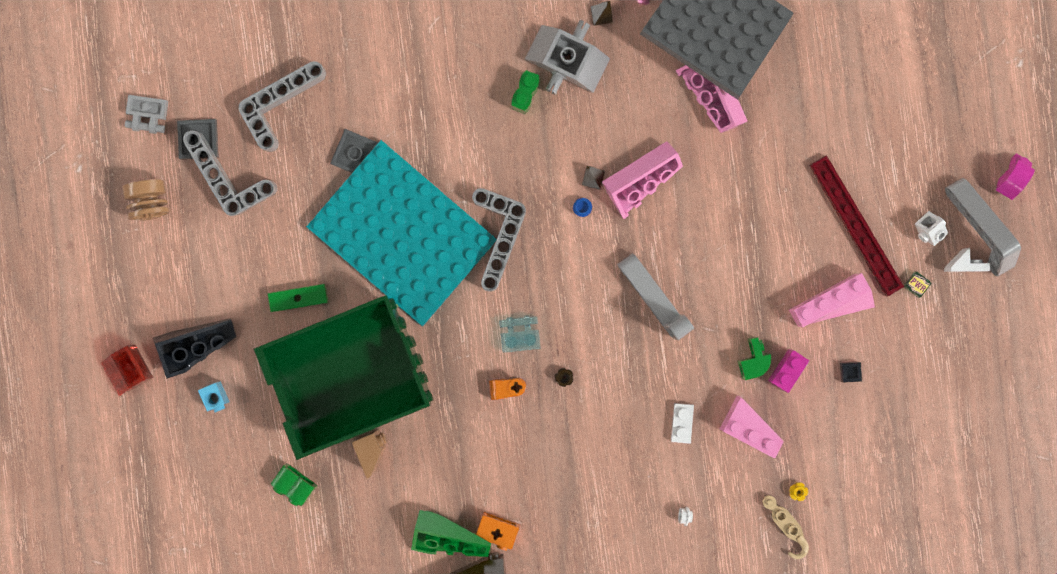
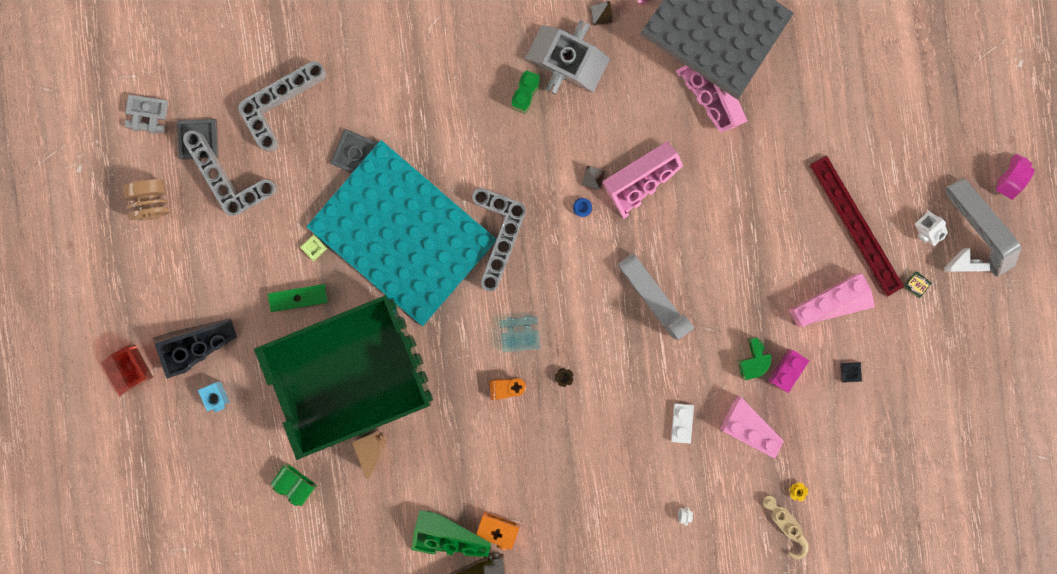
none -> yellowish green tile [300,234,328,261]

